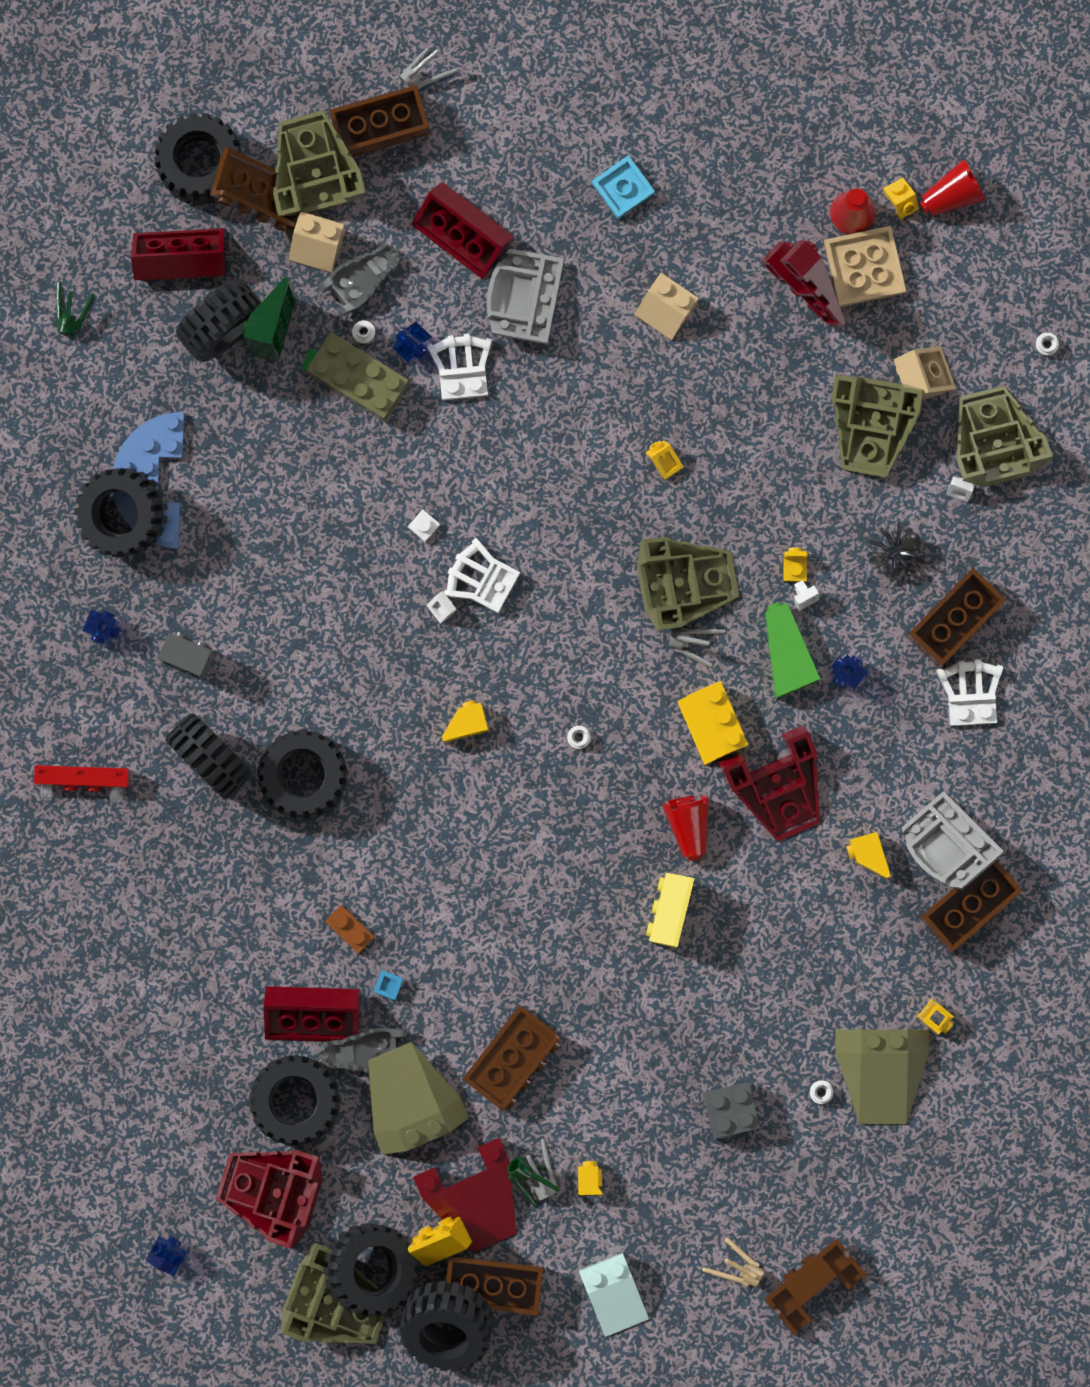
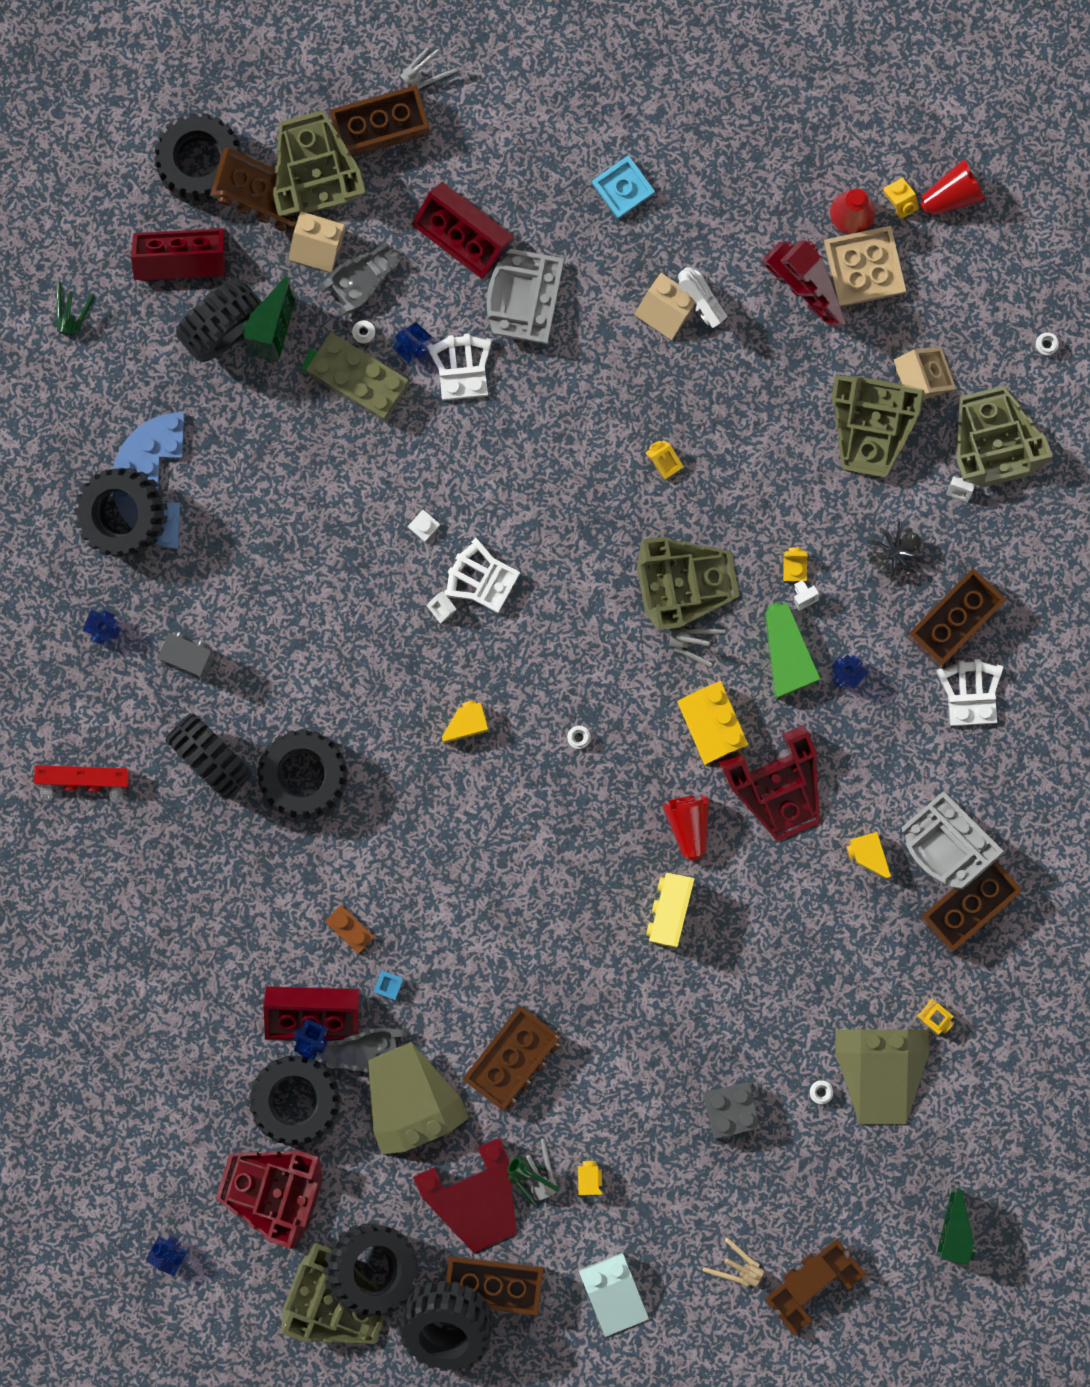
yellow slope [407,1216,472,1267] -> none
none -> clear blue brick [292,1019,328,1060]
none -> white plate [678,267,728,328]
none -> dark green slope [936,1187,976,1265]

